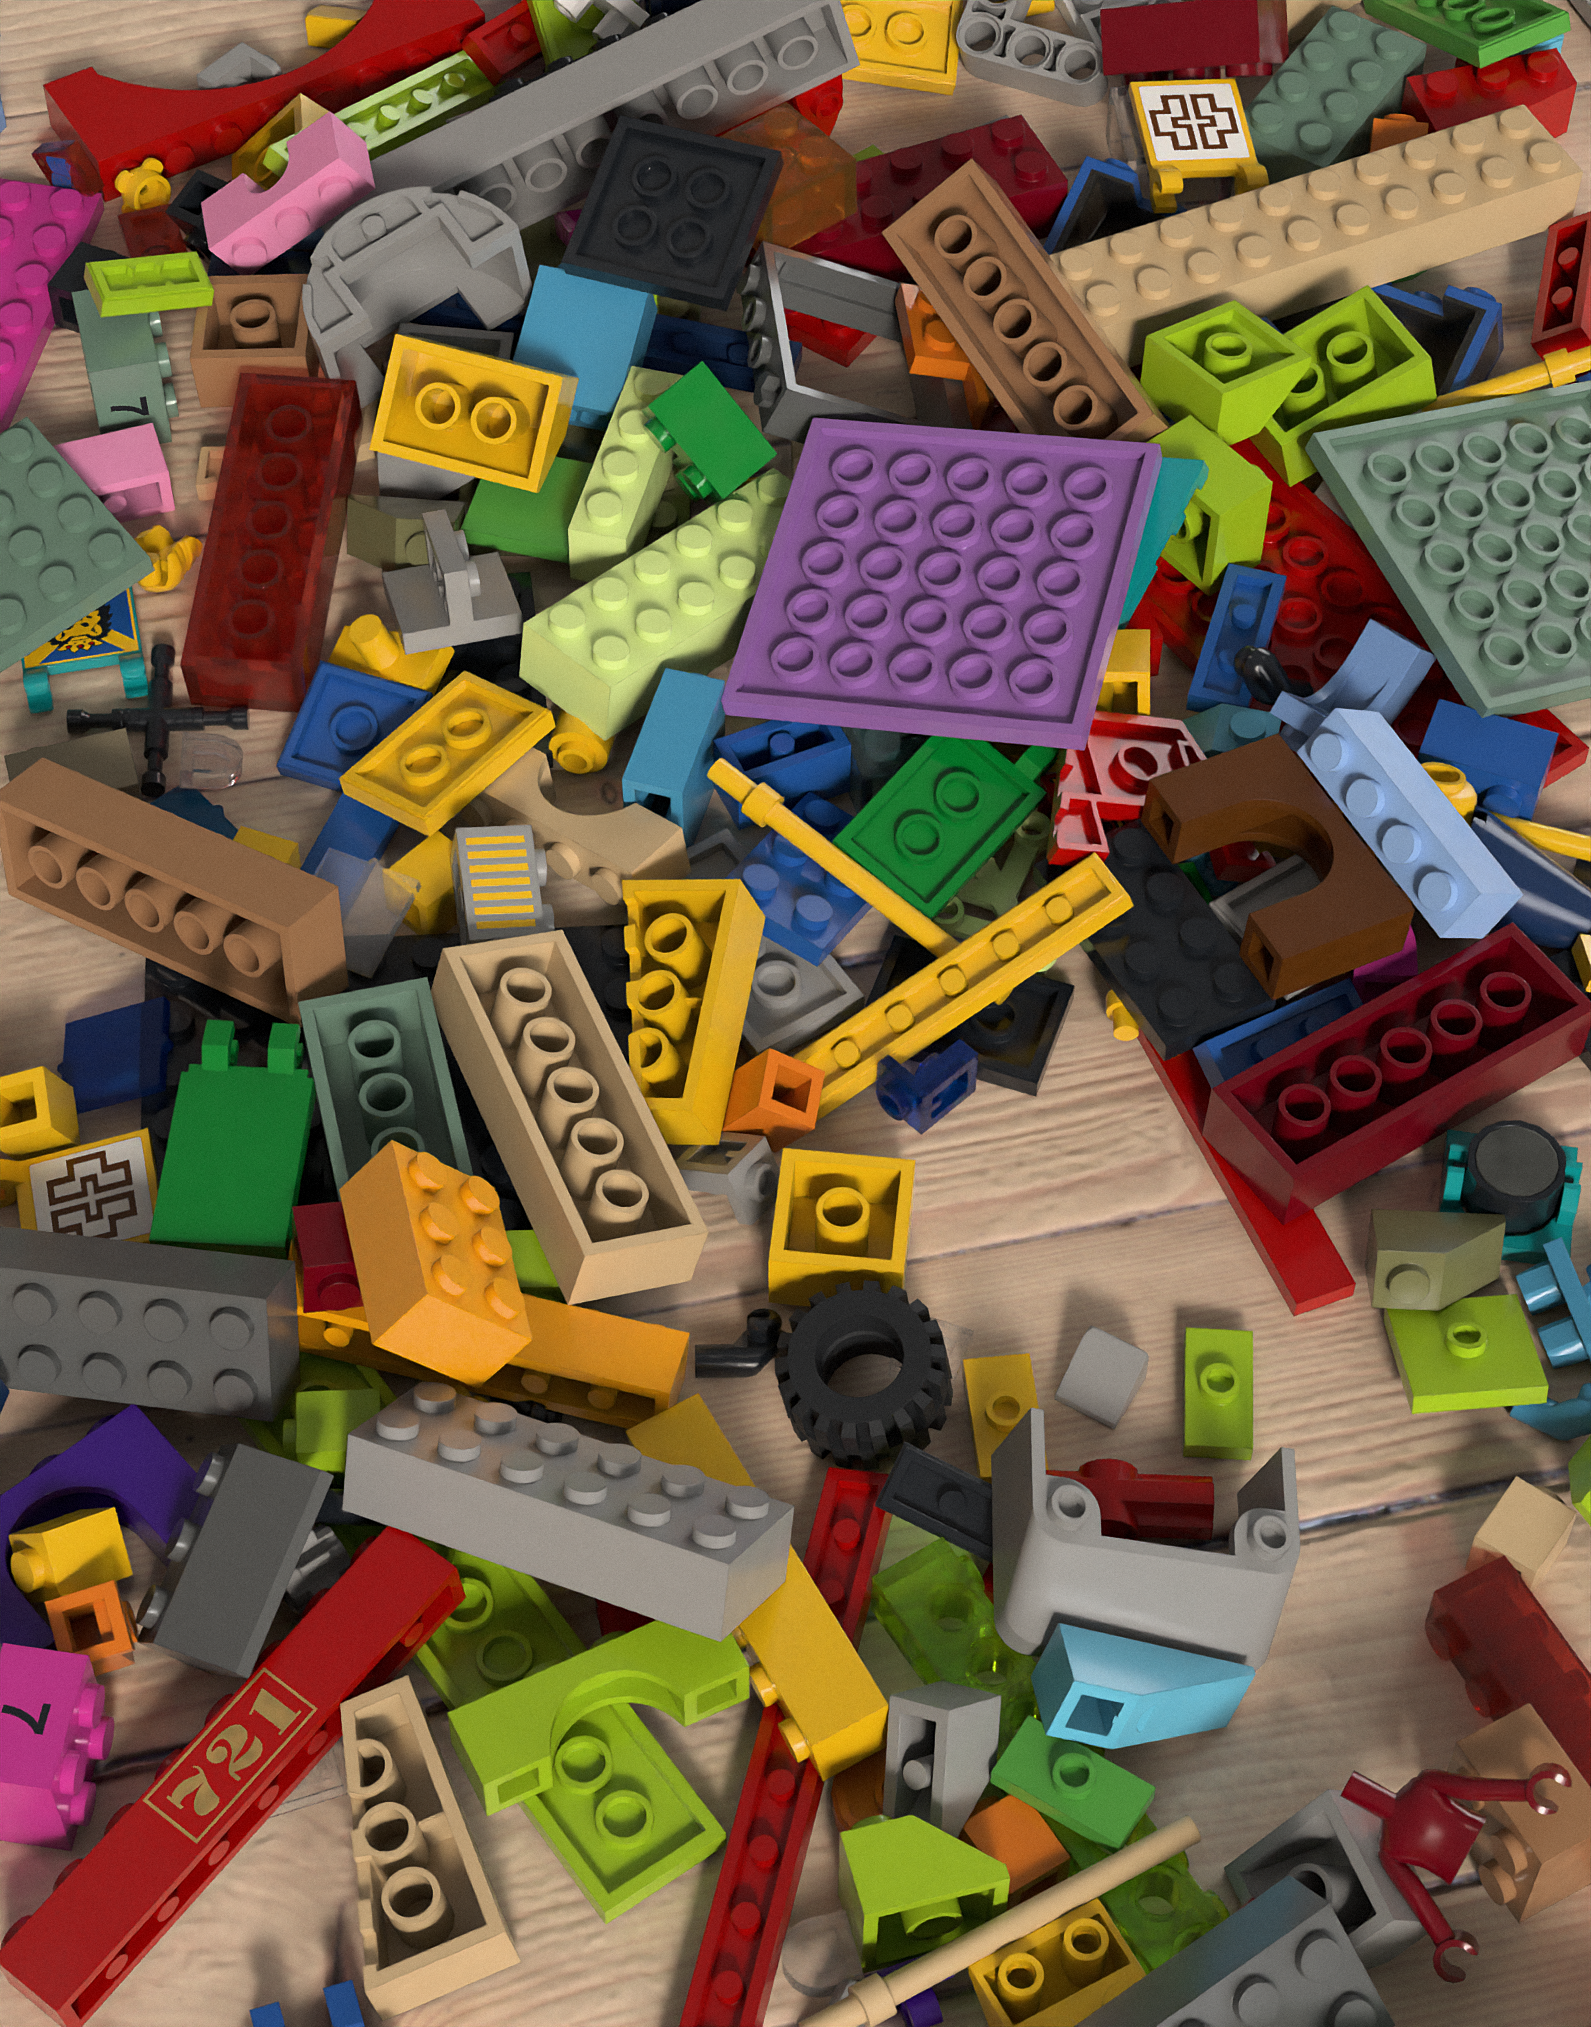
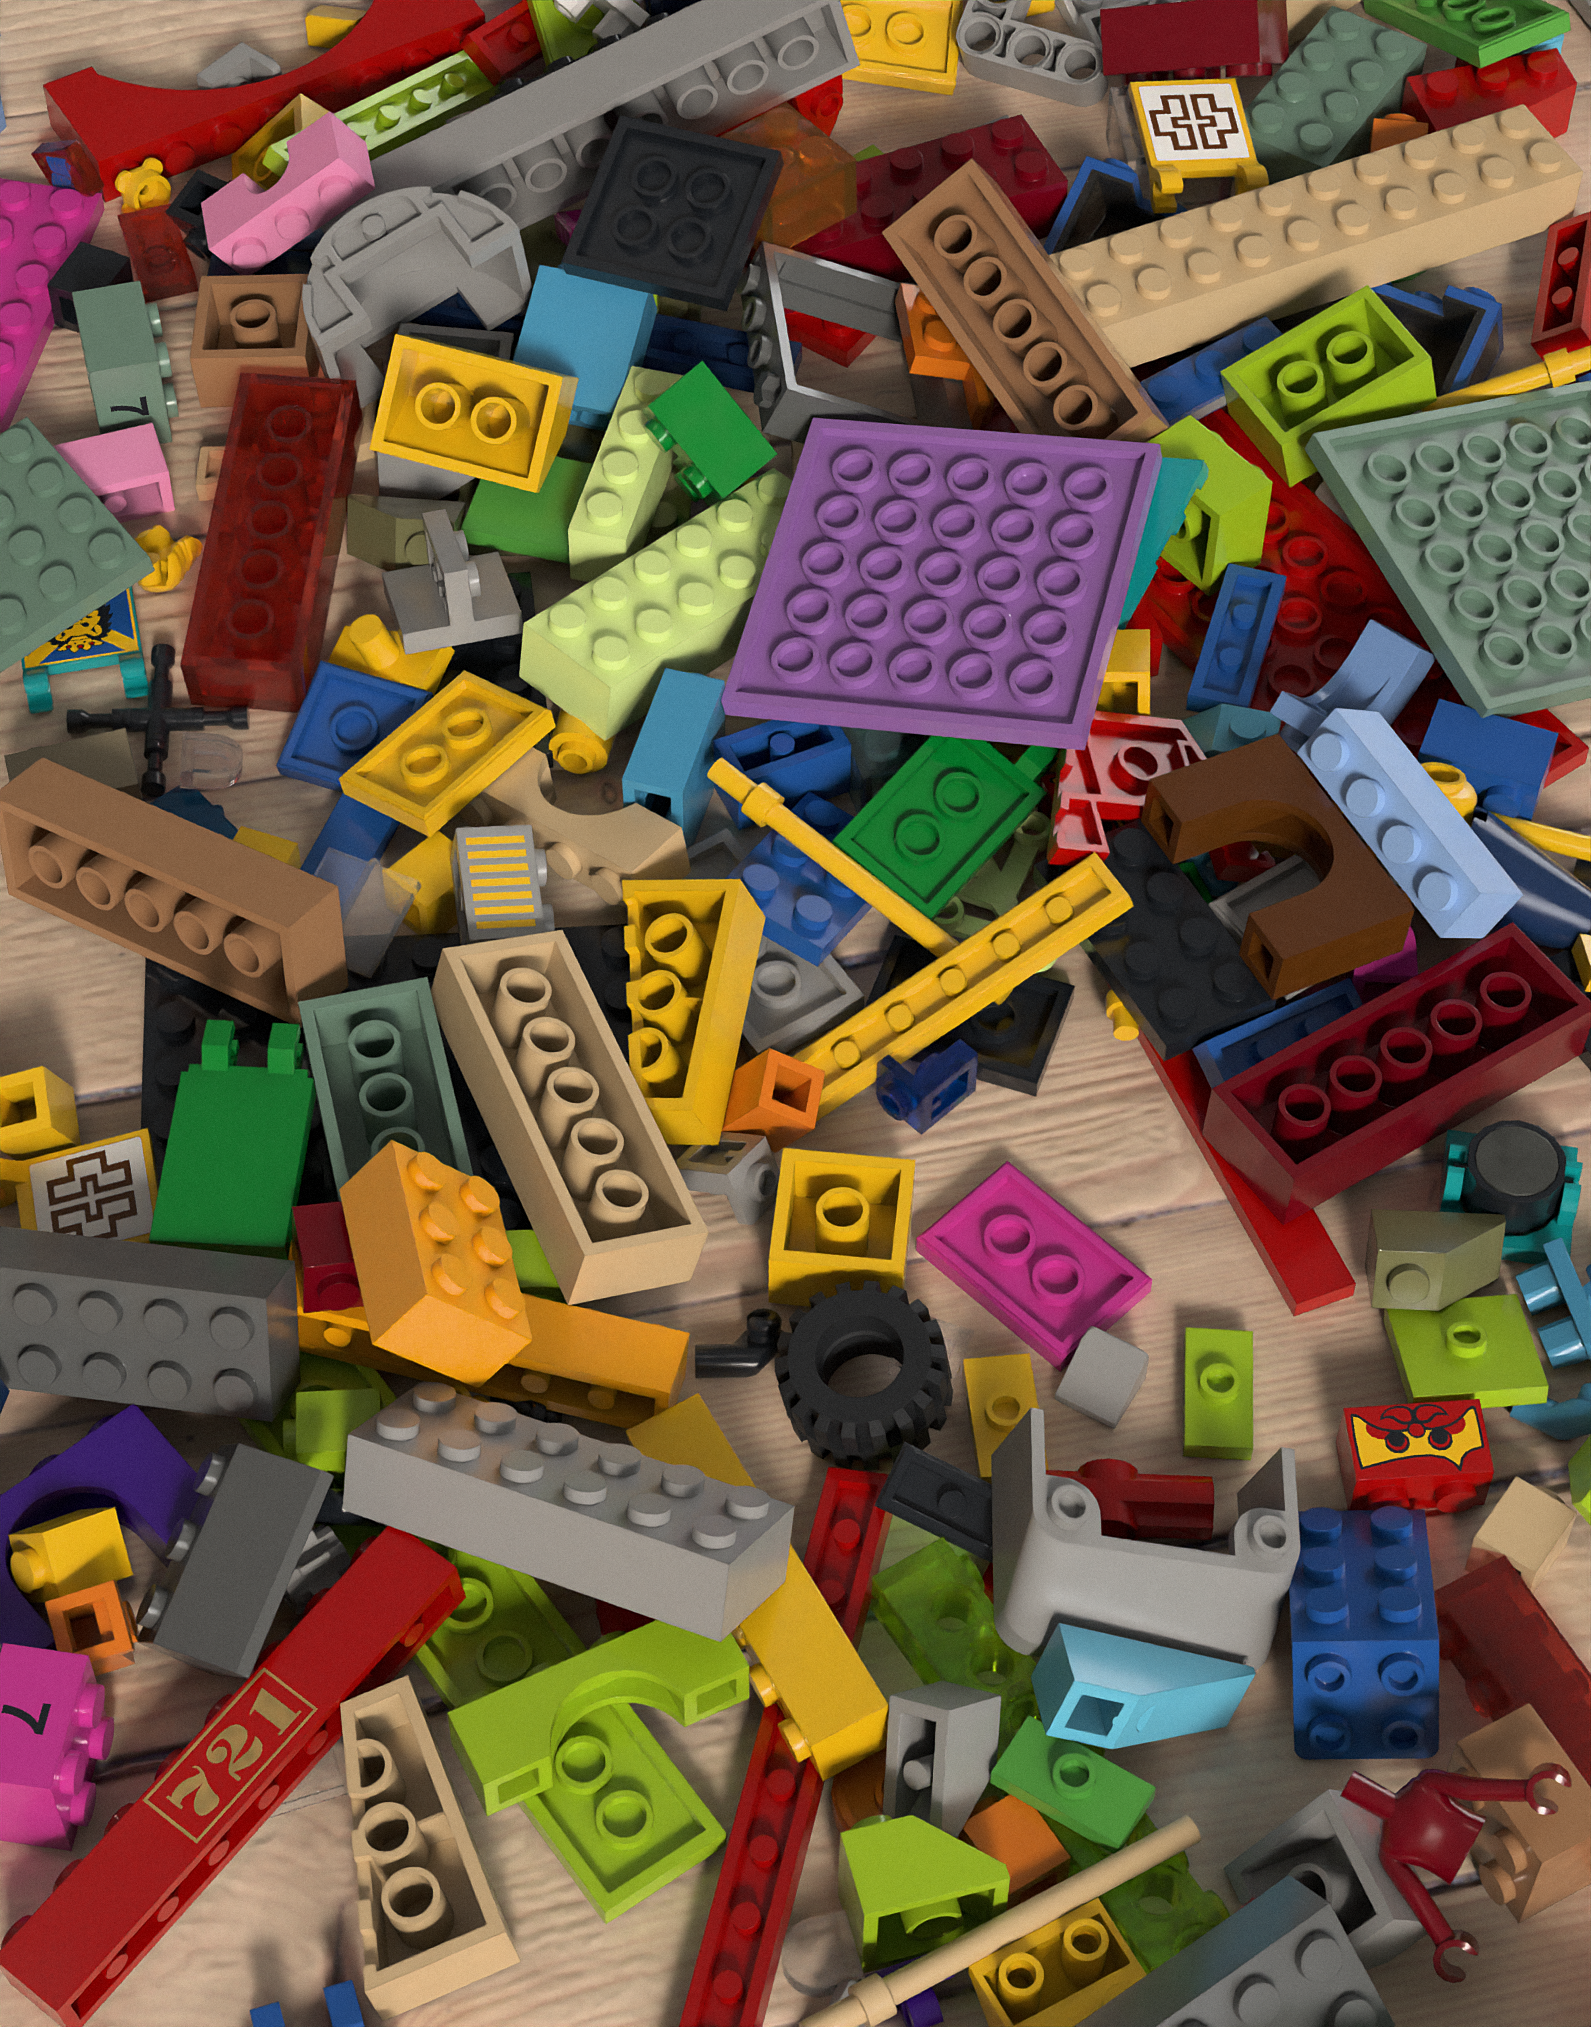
clear blue piece [57,996,174,1115] -> none
lime plate [84,251,214,318] -> none
lime slope [1140,300,1312,446] -> none
black arm [1233,645,1314,706] -> none
none -> dark pink tile [916,1161,1153,1372]
none -> blue bracket [1288,1506,1439,1760]
none -> red brick [1335,1399,1494,1513]

